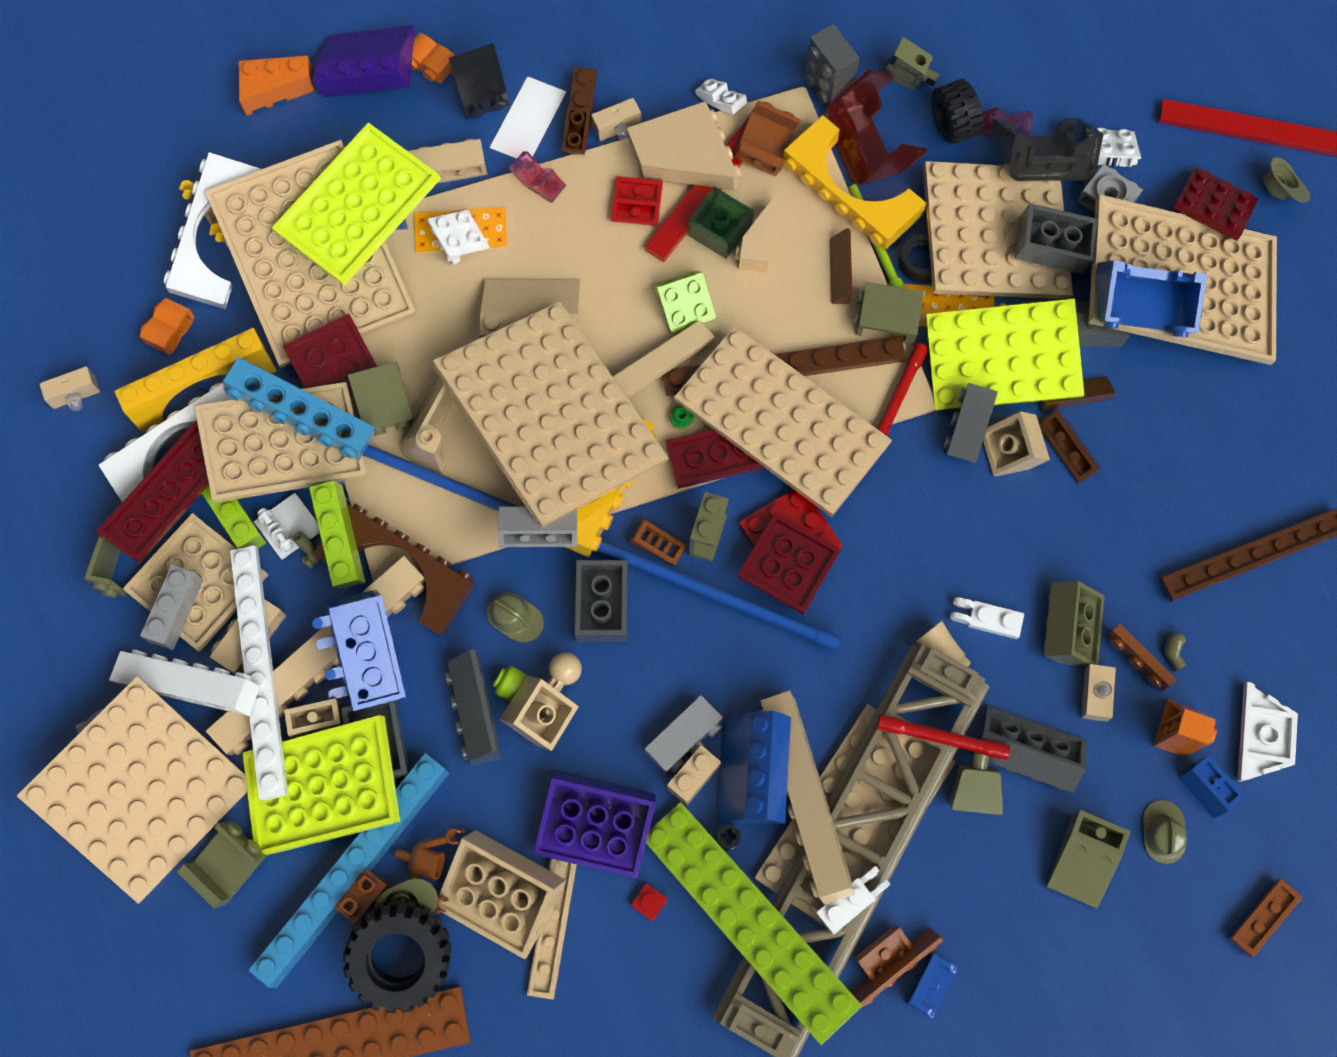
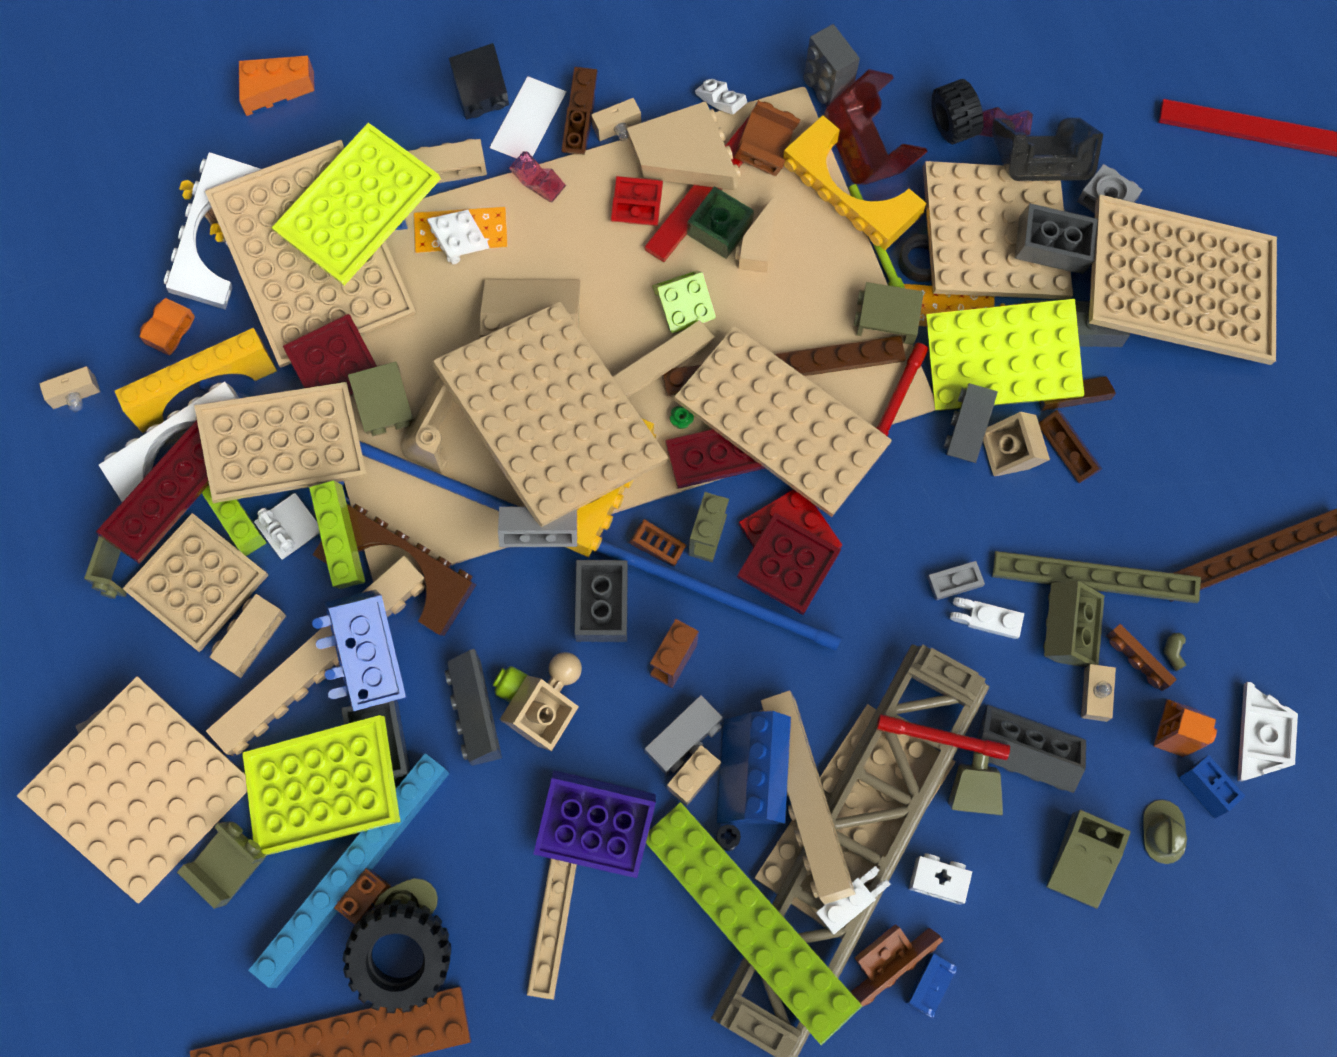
white brick [109,649,260,716] -> none
light grey brick [140,565,204,651] -> none
dark azure brick [223,357,375,460] -> none
white plate [230,545,288,801] -> none
tan brick [284,698,344,739] -> none
olive arm [292,531,319,568] -> none
dark purple slope [313,25,415,97] -> none
dark orange piece [395,828,465,914] -> none
orange brick [411,33,455,84] -> none
tan slope [439,830,566,959] -> none
olive piece [487,592,544,643] -> none
red plate [631,883,668,922] -> none
reddish brown slope [830,228,852,304] -> none
olive torso [881,37,939,90] -> none
tan plant [915,620,971,667] -> none
white hinge [1088,128,1141,167] -> none
blue windscreen [1096,261,1207,338] -> none
dark red plate [1173,167,1258,241] -> none
dark orange plate [1229,879,1303,958] -> none
olive piece [1262,157,1311,202] -> none
none -> dark orange panel [650,619,699,688]
none -> white brick [909,854,972,905]
none -> light grey plate [927,561,985,601]
none -> olive tile [992,551,1201,603]

